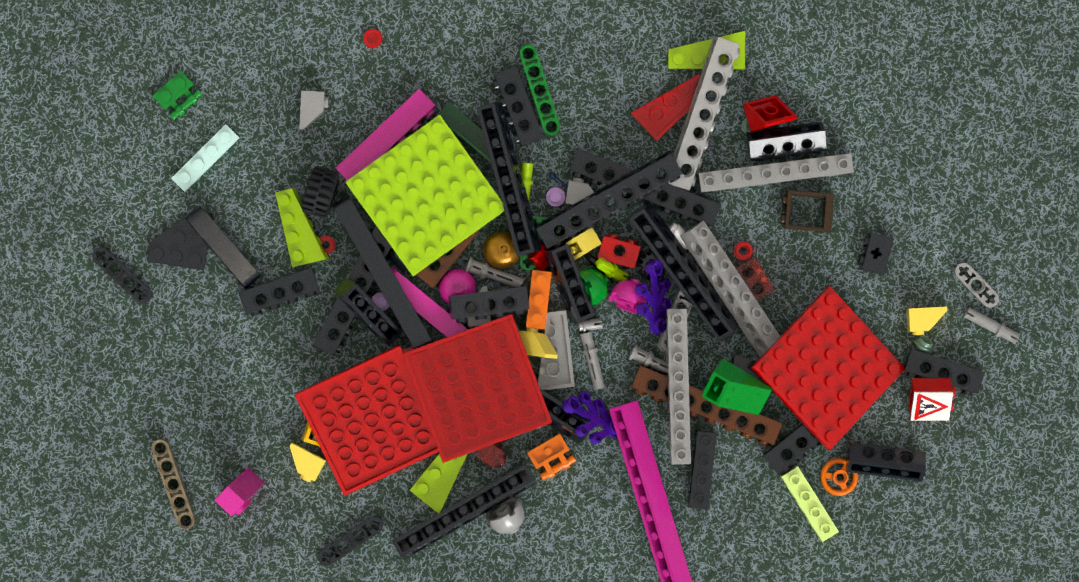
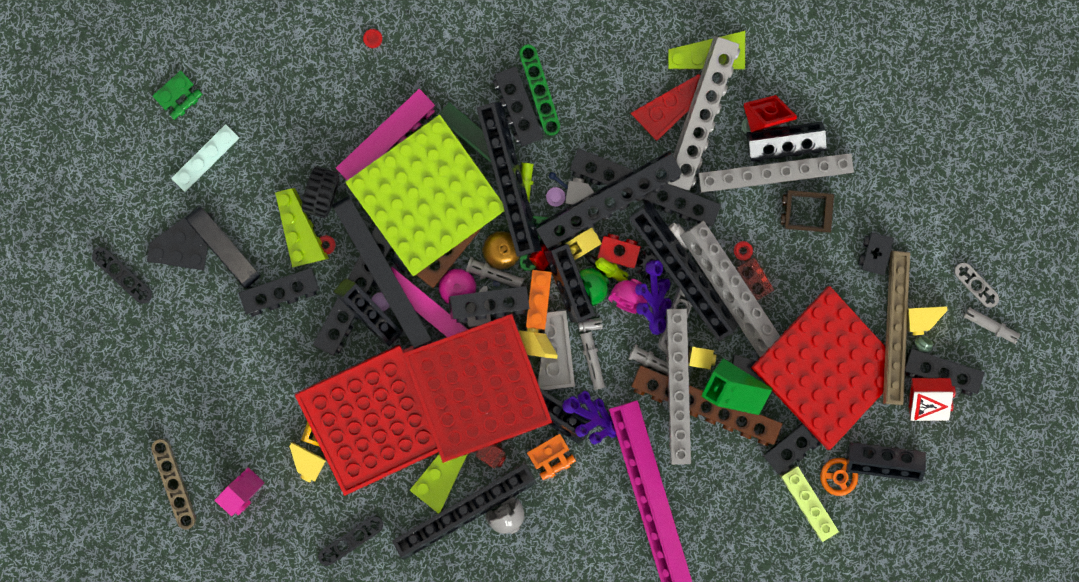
light grey slope [299,91,329,130] -> none
black brick [688,430,717,510] -> none
none -> light yellow slope [688,346,716,369]
none -> dark tan tile [883,251,910,405]

